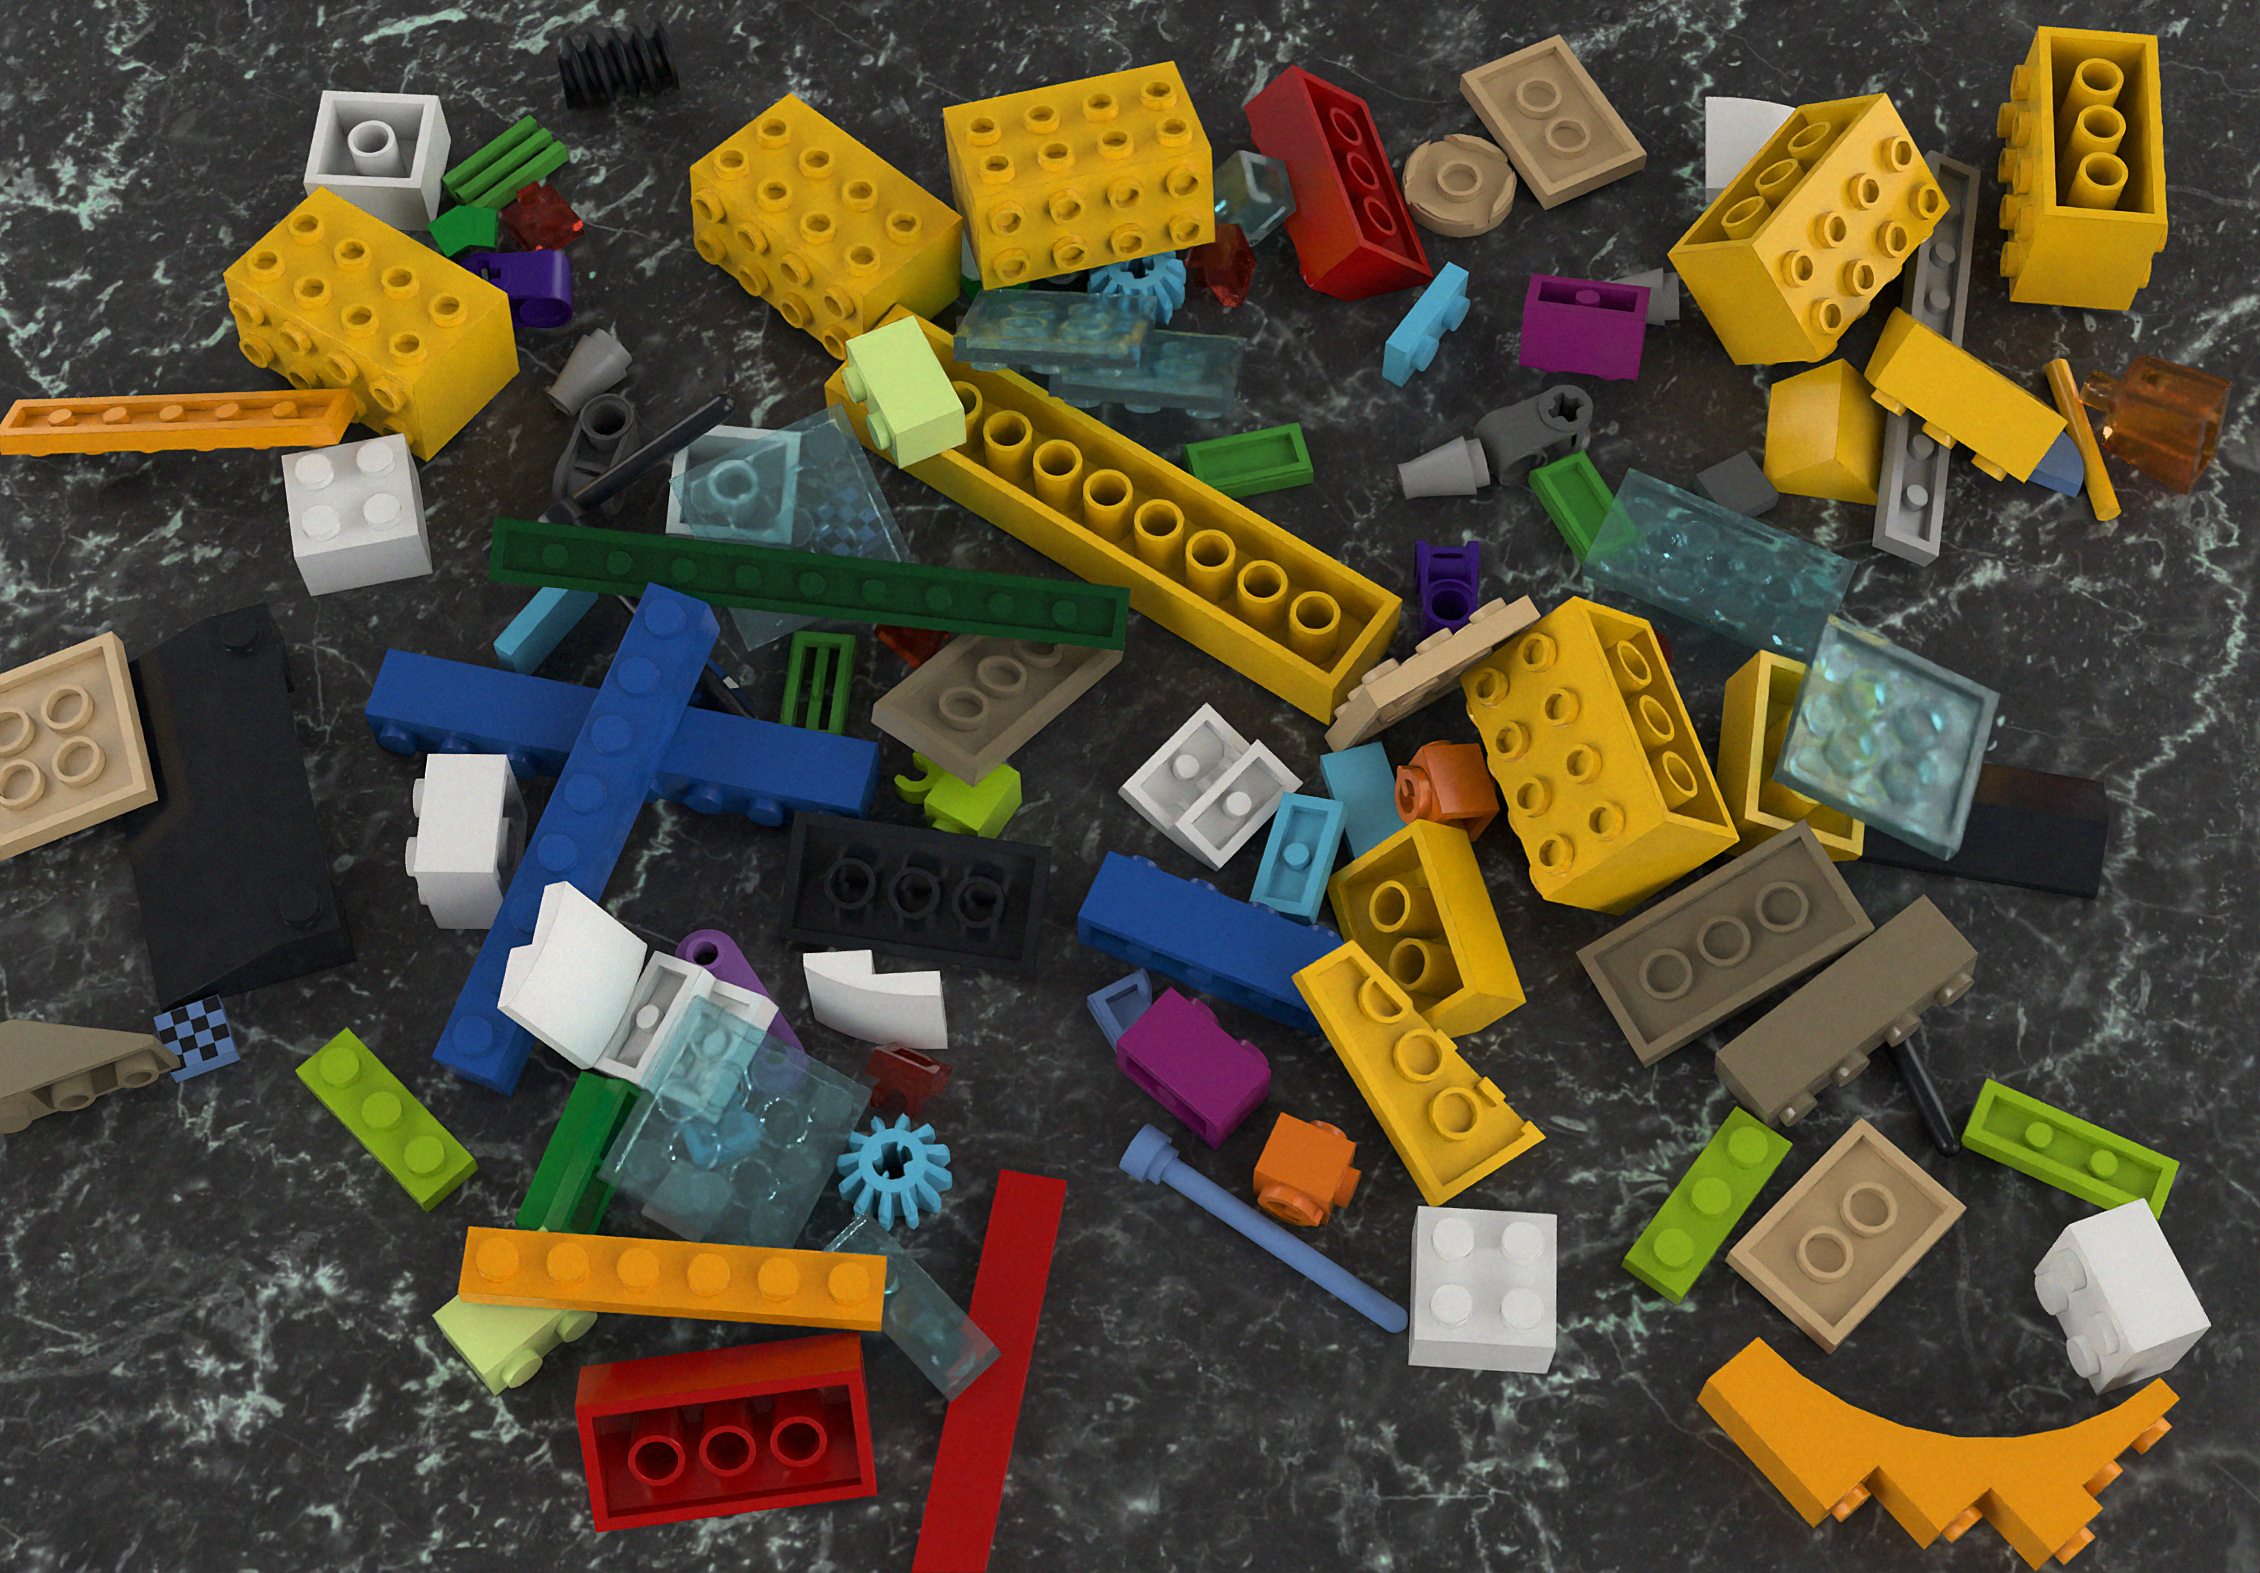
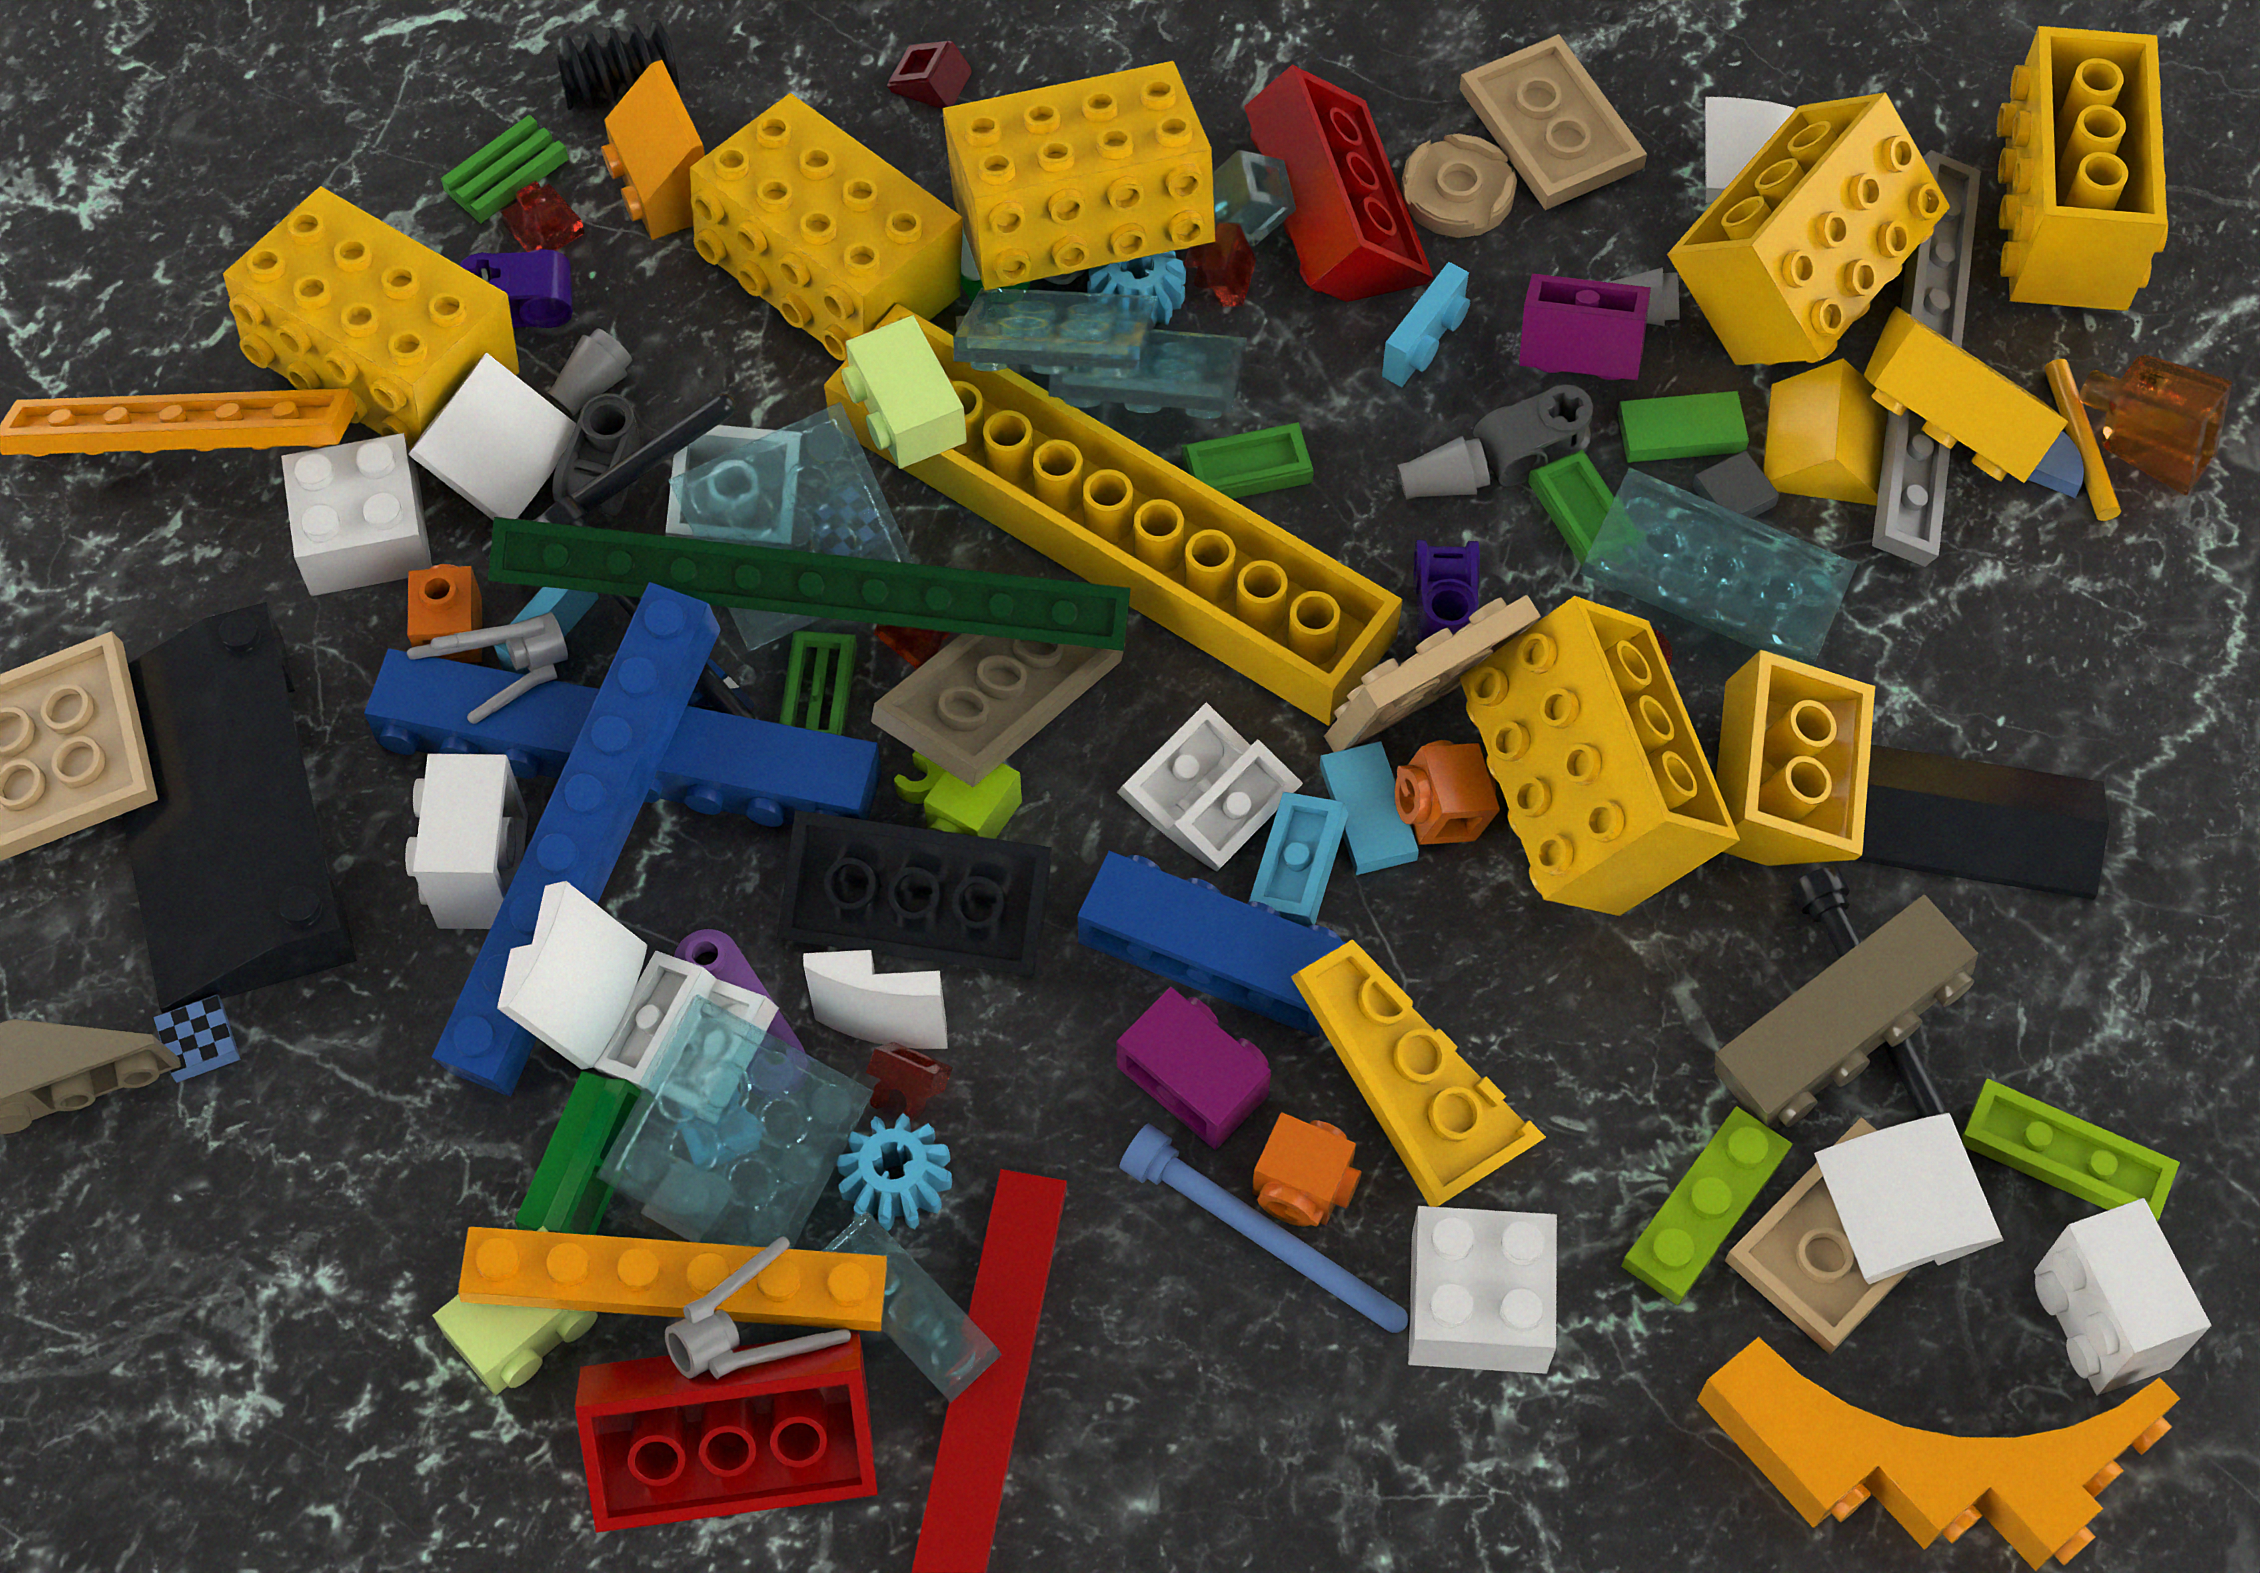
lime plate [295,1027,479,1213] -> none
white brick [303,90,451,231] -> none
green piece [426,205,499,260] -> none
medium blue tile [1087,967,1153,1054] -> none
yellow slope [1326,818,1526,1039] -> none
dark tan plate [1575,819,1875,1068] -> none
clear light blue plate [1772,614,2000,861] -> none
none -> orange brick [407,564,482,663]
none -> light grey plant [407,612,568,724]
none -> white slope [408,353,576,521]
none -> light orange slope [601,60,705,240]
none -> light grey plant [665,1237,851,1379]
none -> dark red slope [887,41,972,108]
none -> bright green tile [1617,391,1749,463]
none -> white slope [1814,1113,2004,1284]

